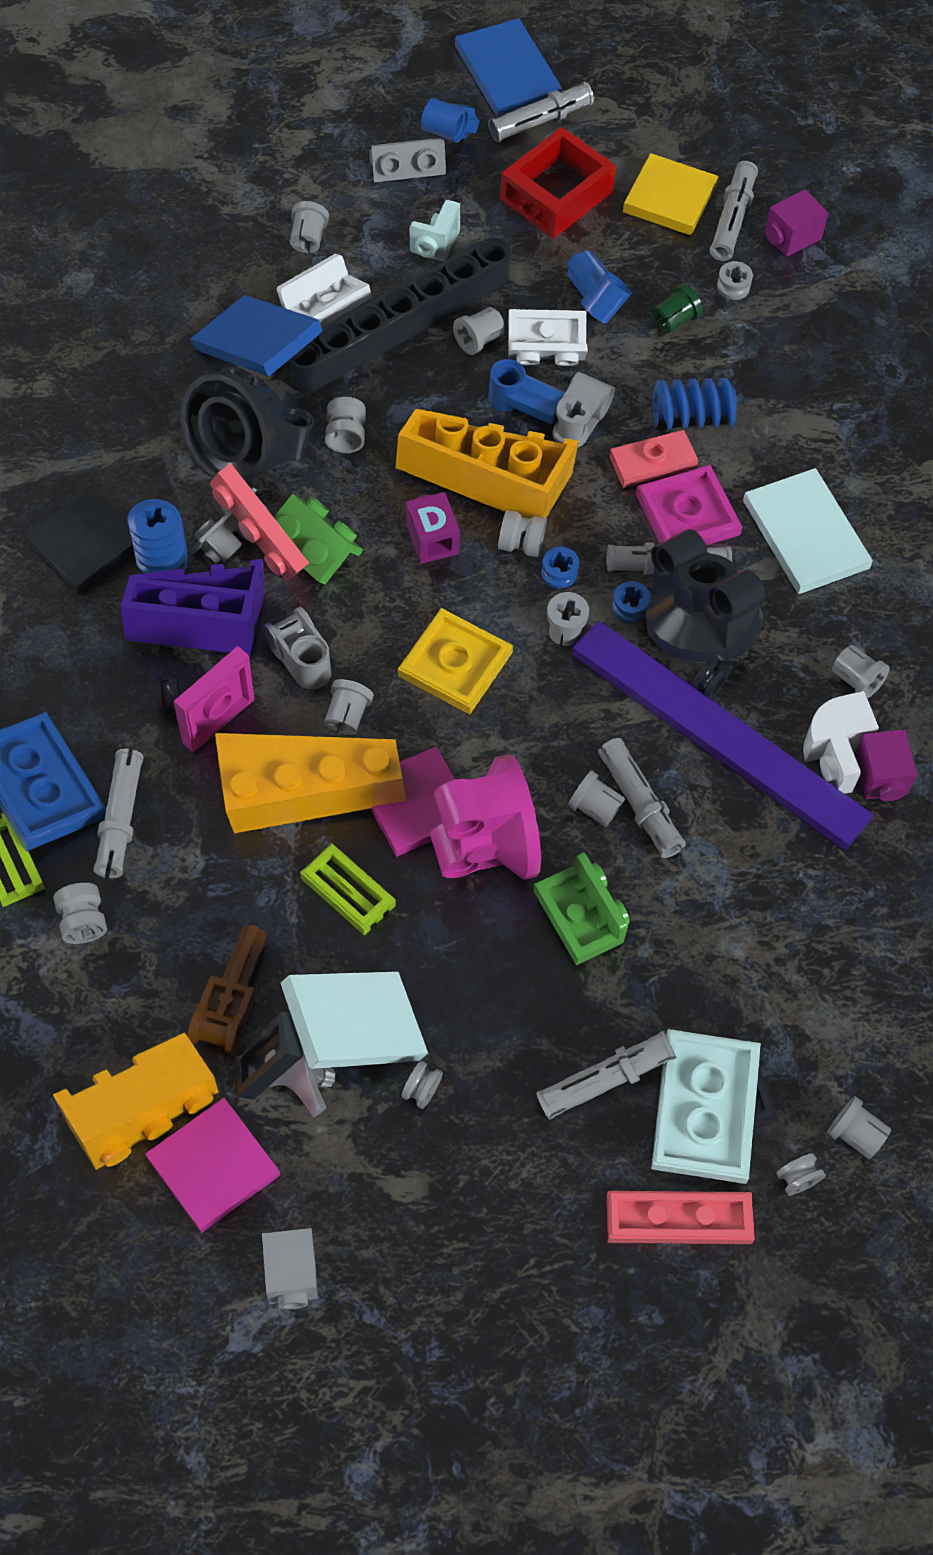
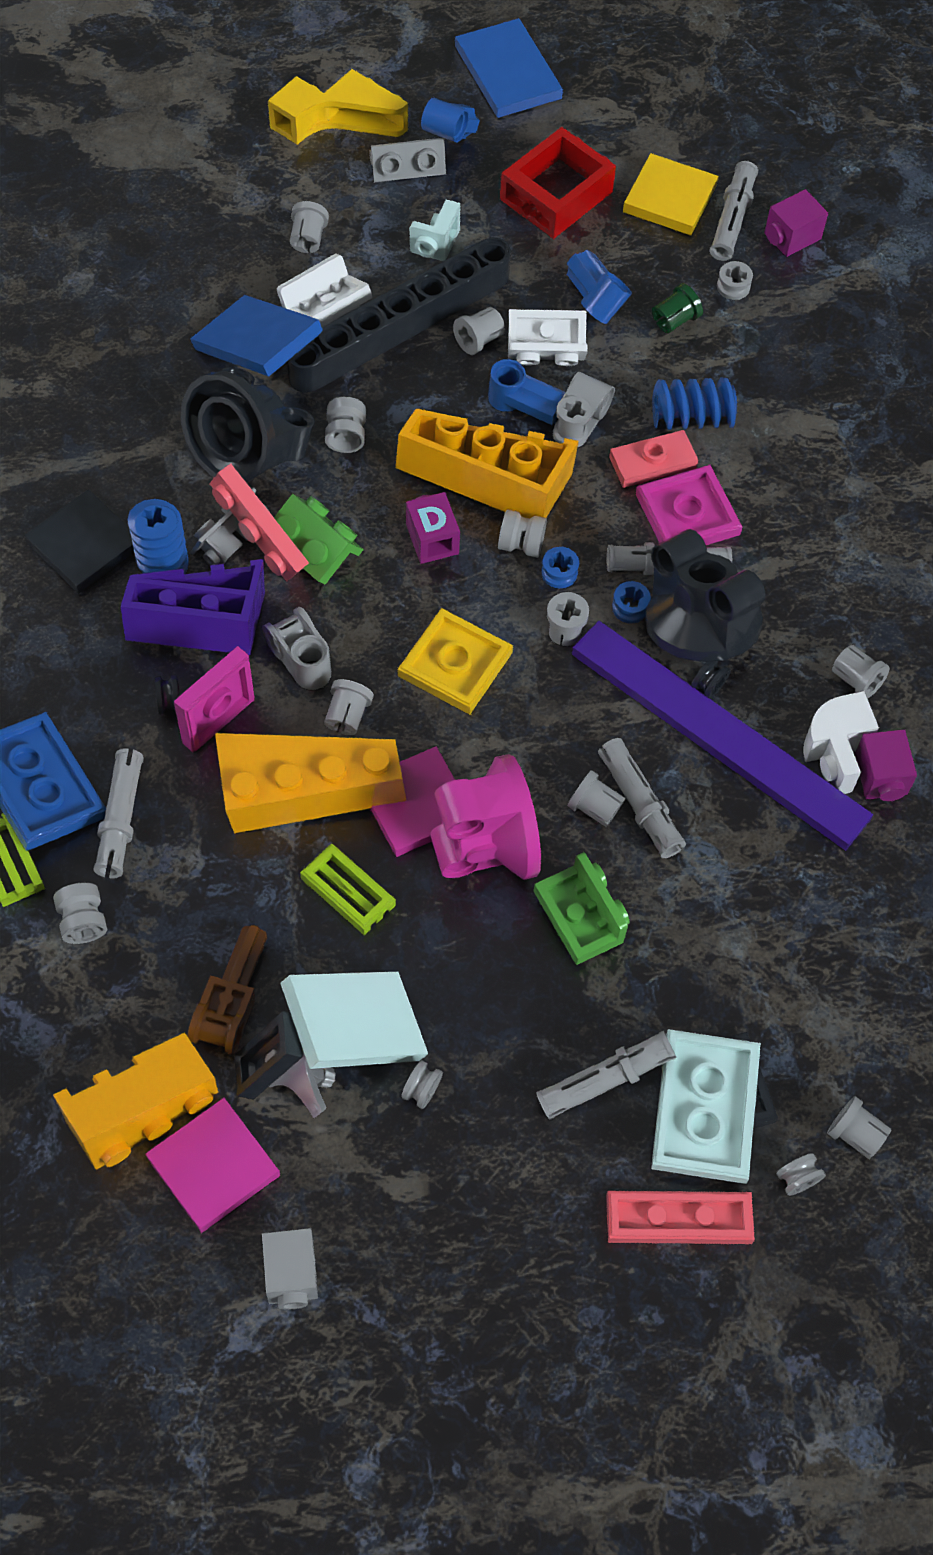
light grey pin [488,82,594,142] -> none
light aqua tile [743,468,873,594] -> none
none -> yellow arch [268,69,408,145]

